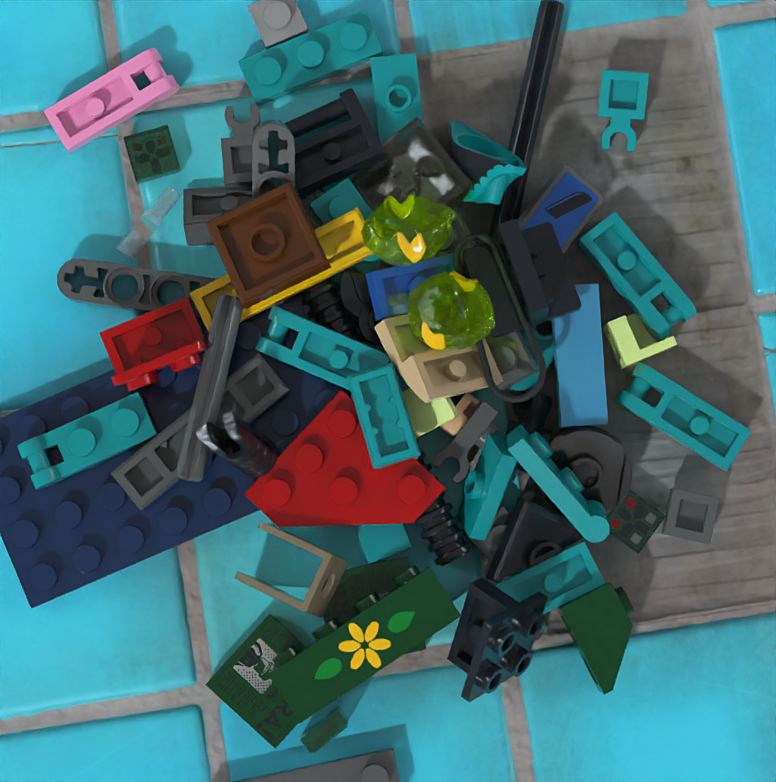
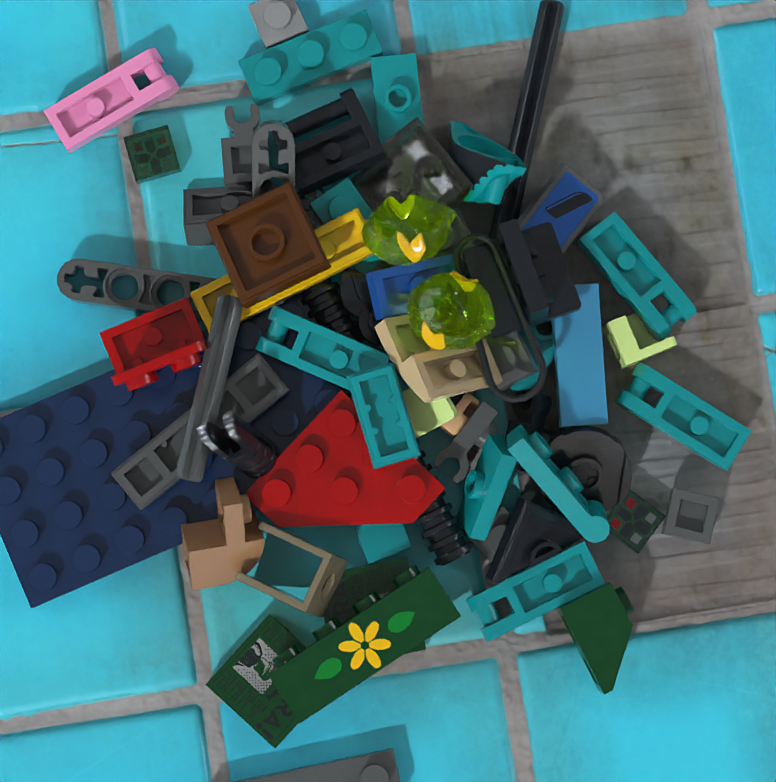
teal plate [17,392,158,490] -> none
clear piece [115,187,180,261] -> none
clear green tile [300,706,349,753] -> none
black bracket [447,578,548,702] -> none
teal plate [597,70,649,152] -> none
none -> medium nougat brick [181,477,264,590]

